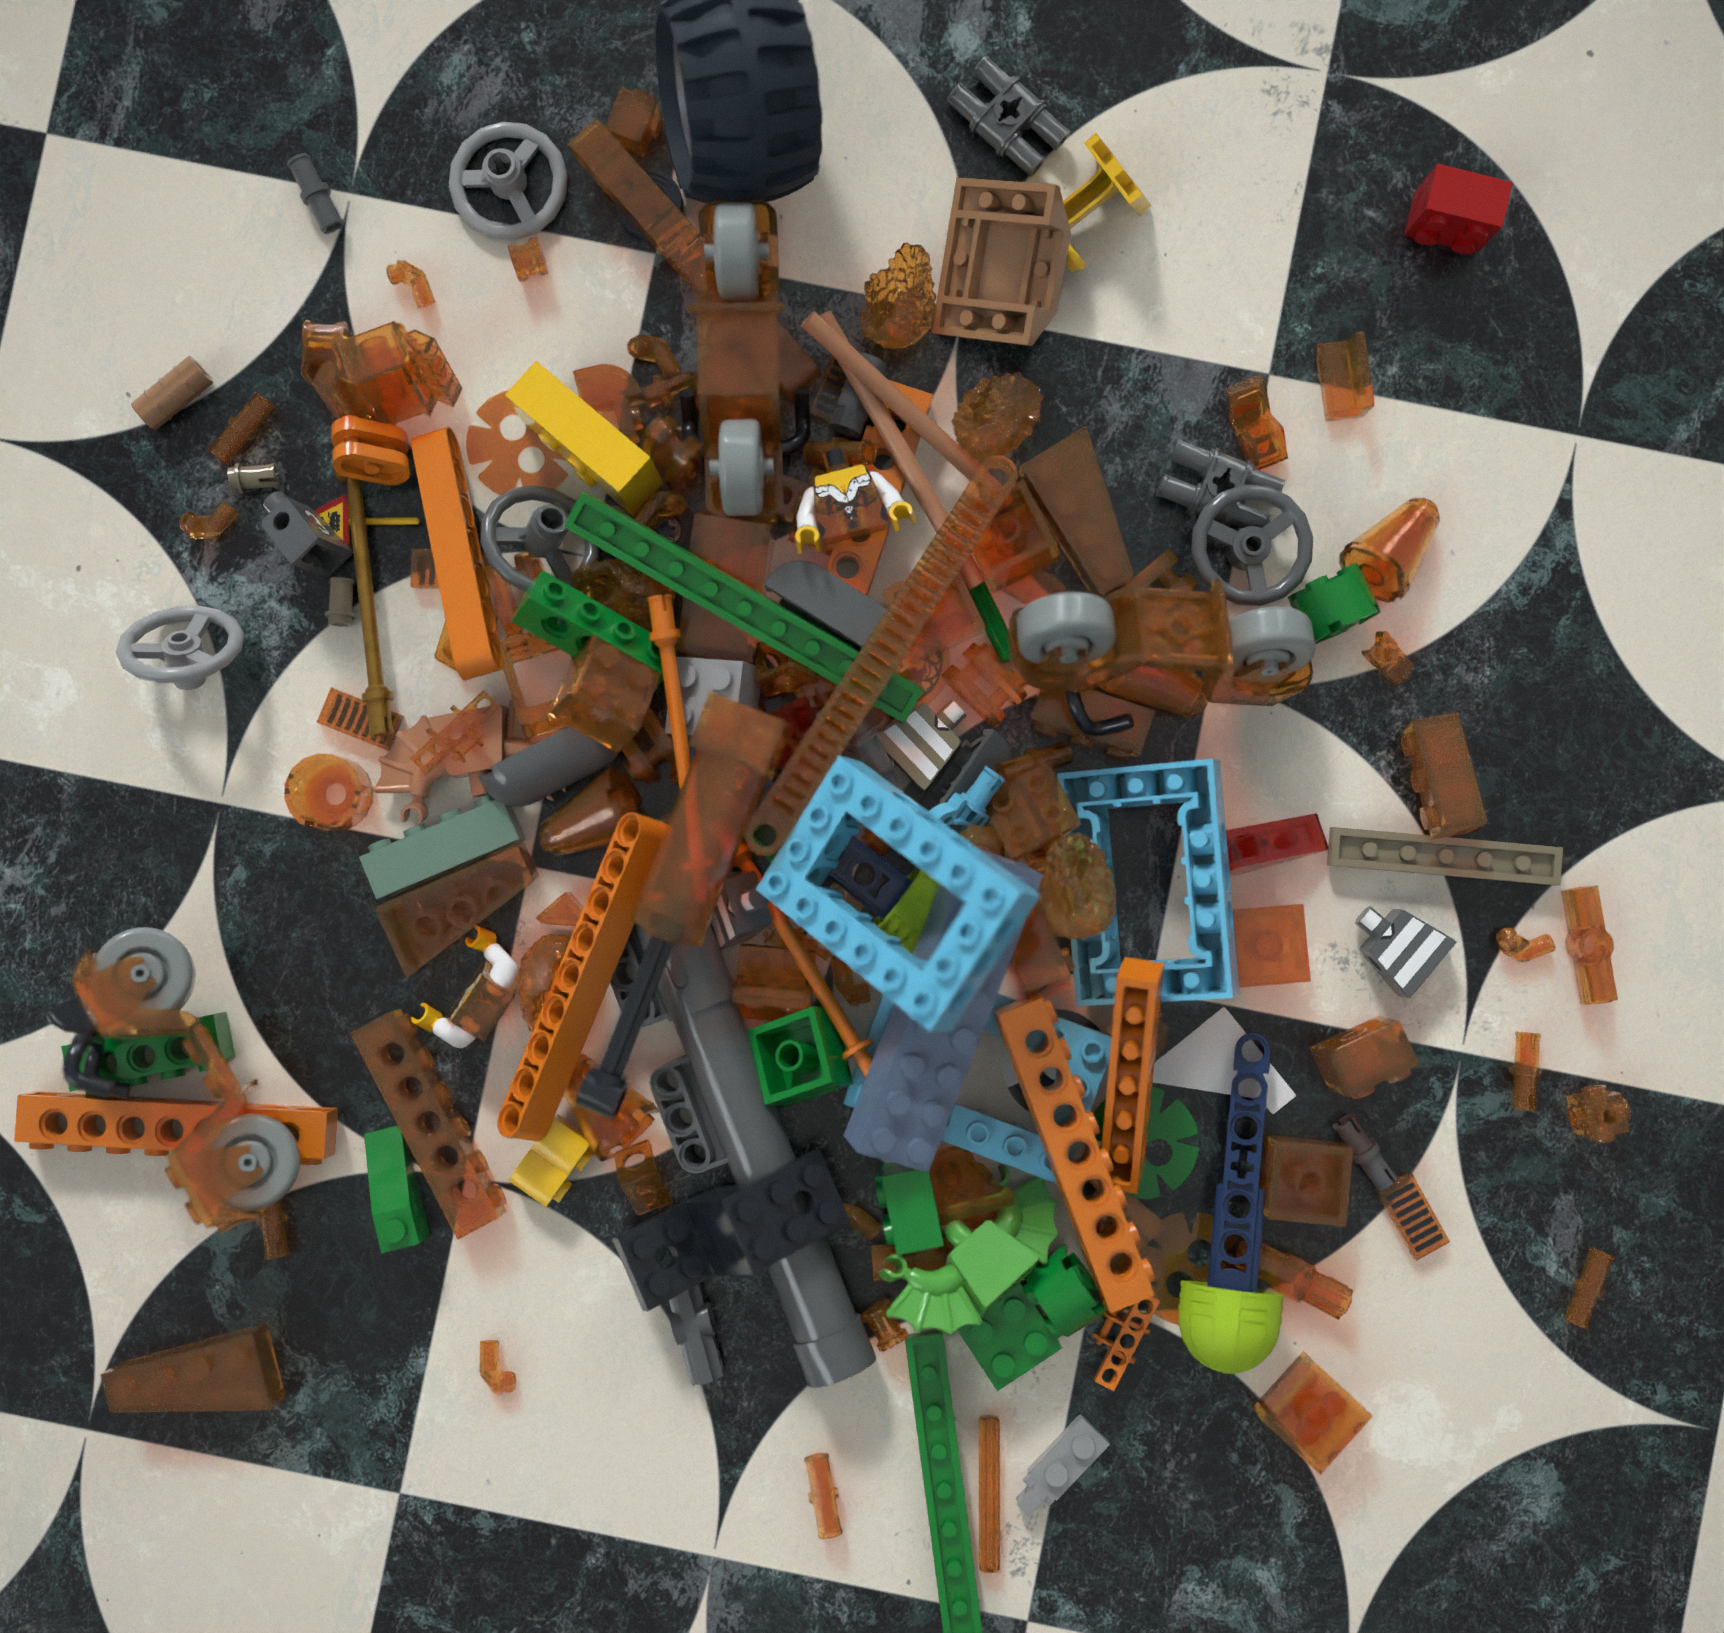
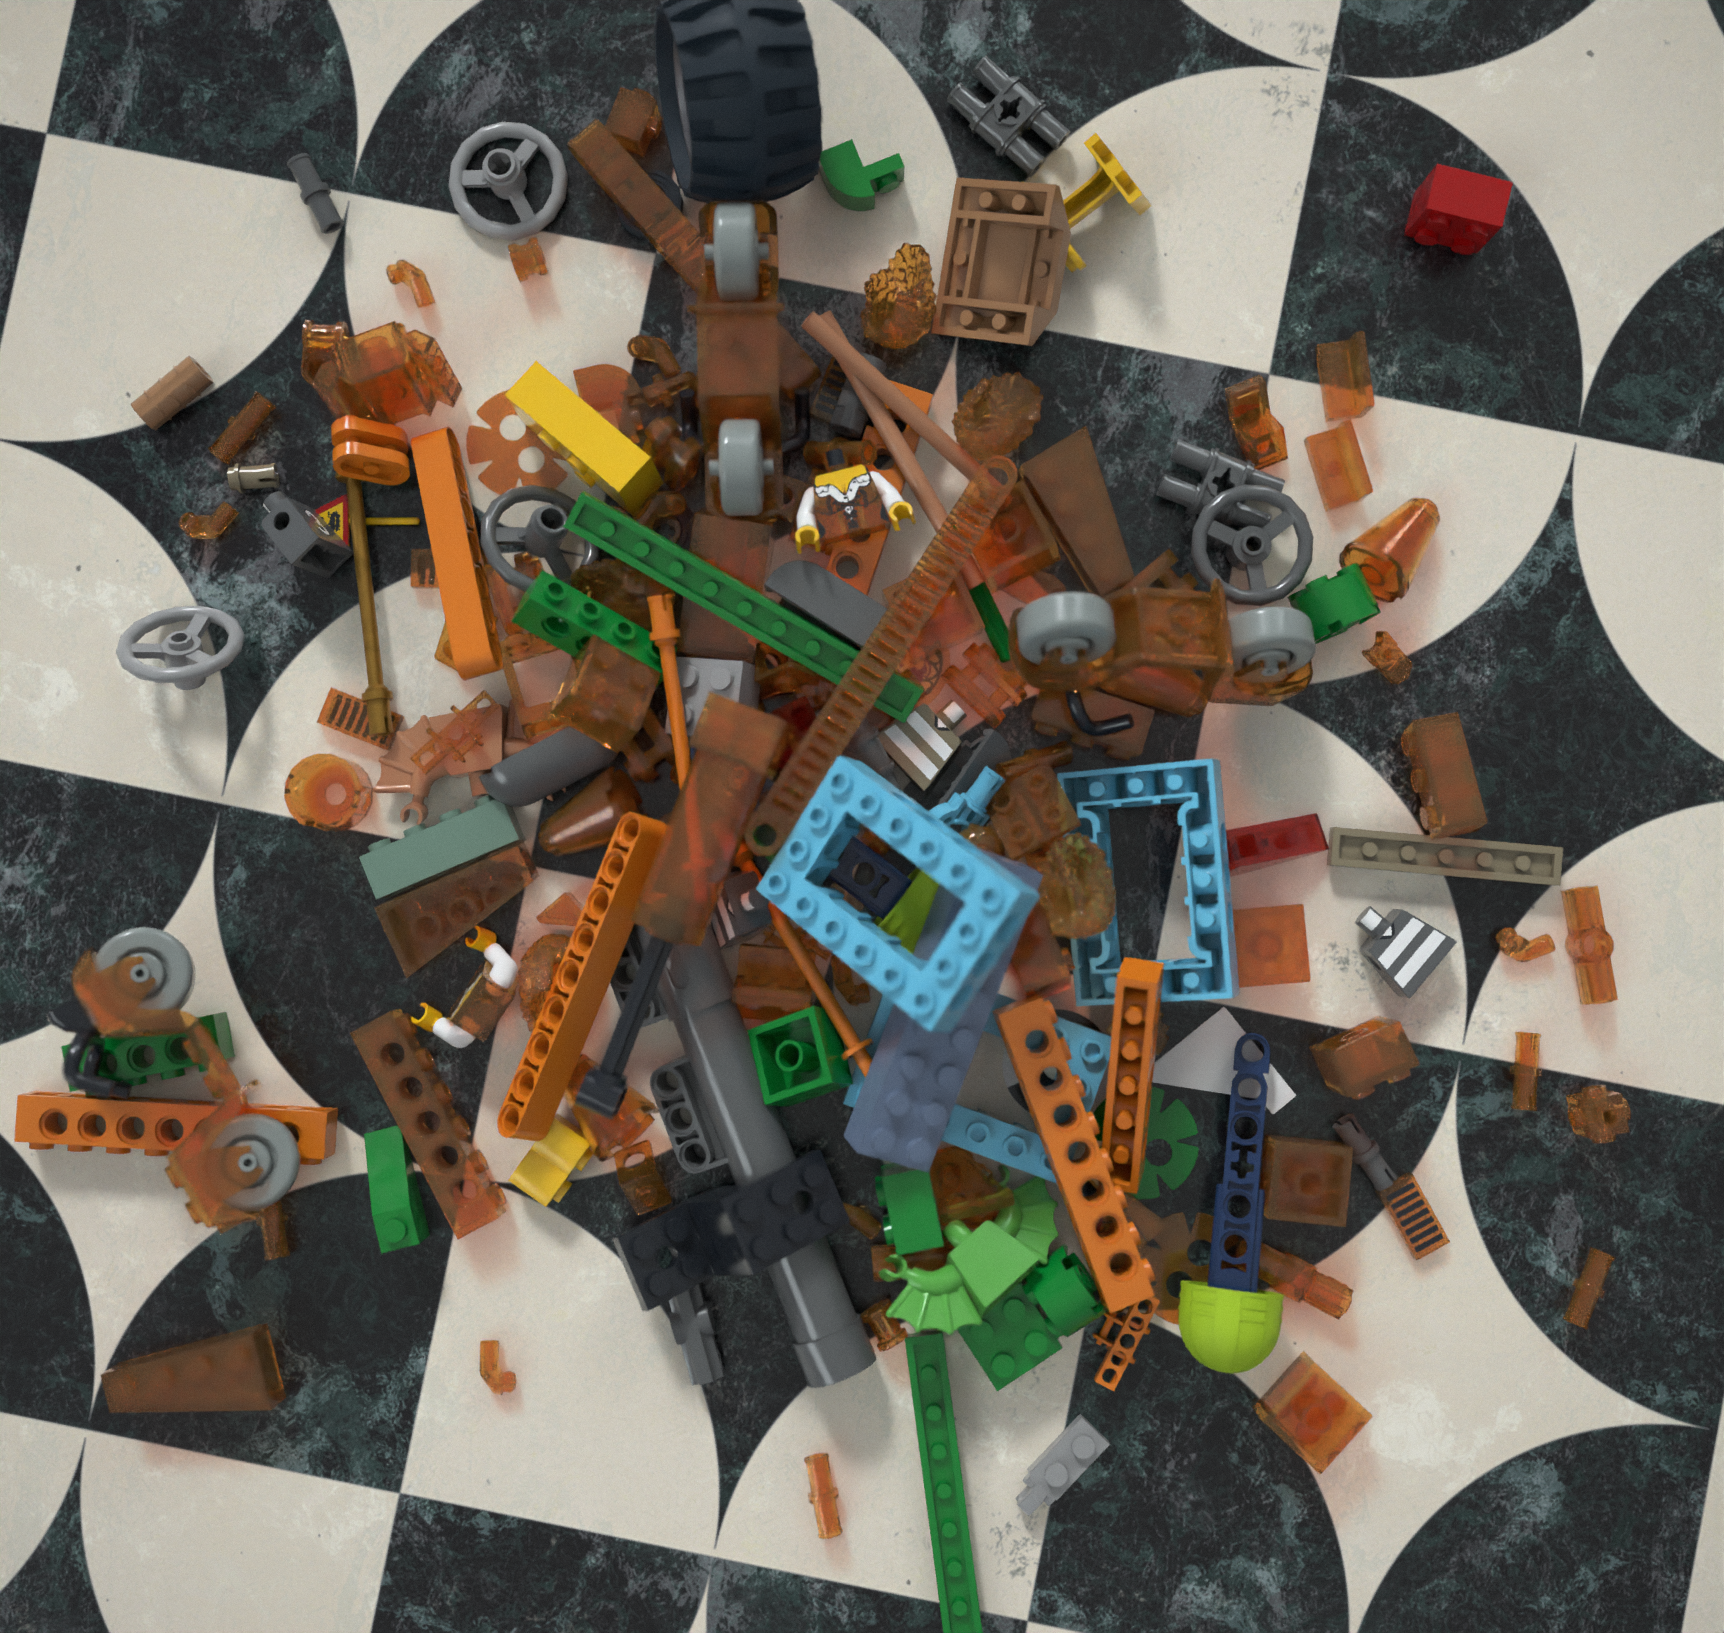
dark tan pin [325,577,356,627] -> none
clear orange axle [979,1415,1000,1573] -> none
none -> green brick [819,139,905,211]
none -> clear orange panel [1303,419,1373,512]

